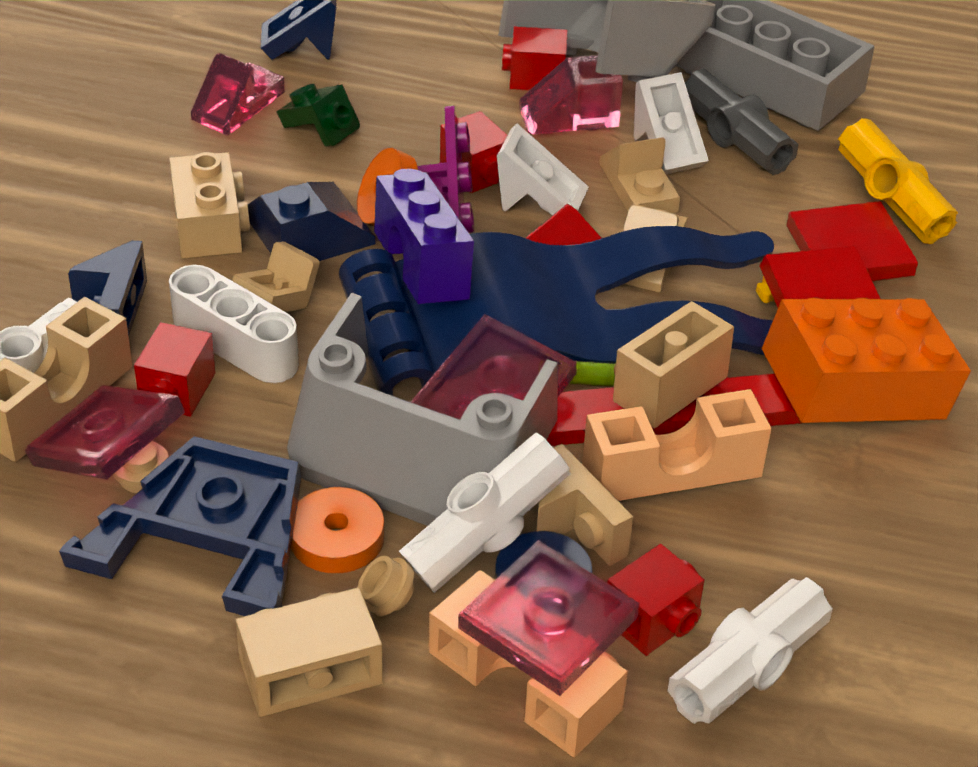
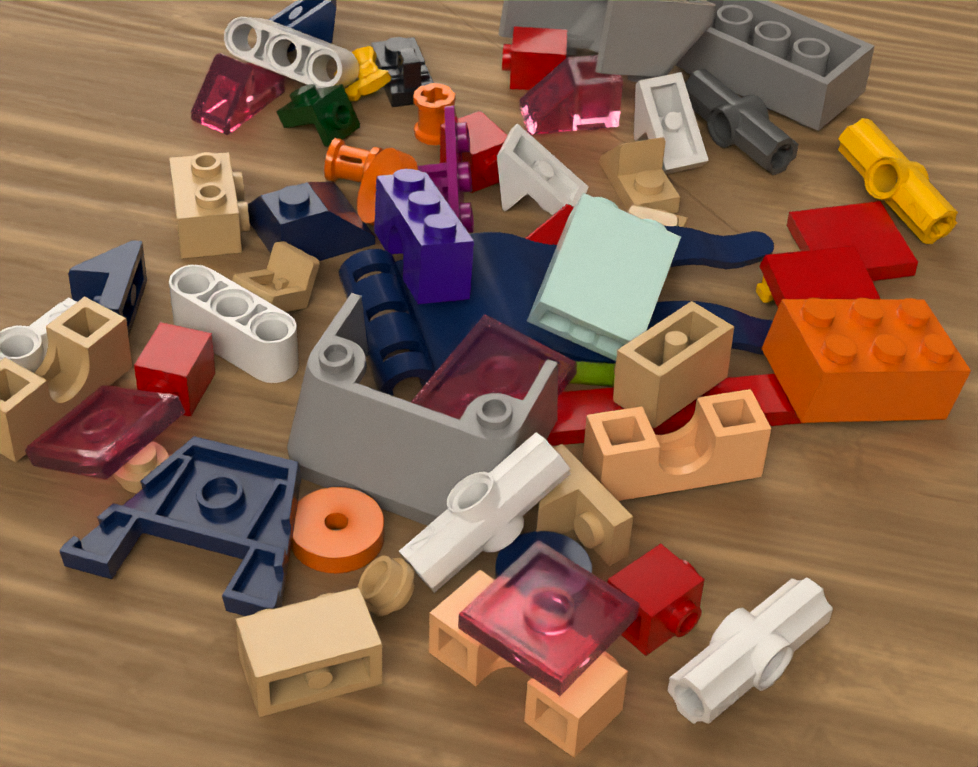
none -> white beam [224,17,359,89]
none -> orange bush [324,138,383,183]
none -> yellow piece [334,46,391,101]
none -> black hinge [371,37,434,107]
none -> orange bush [413,83,456,145]
none -> light aqua brick [527,193,681,361]

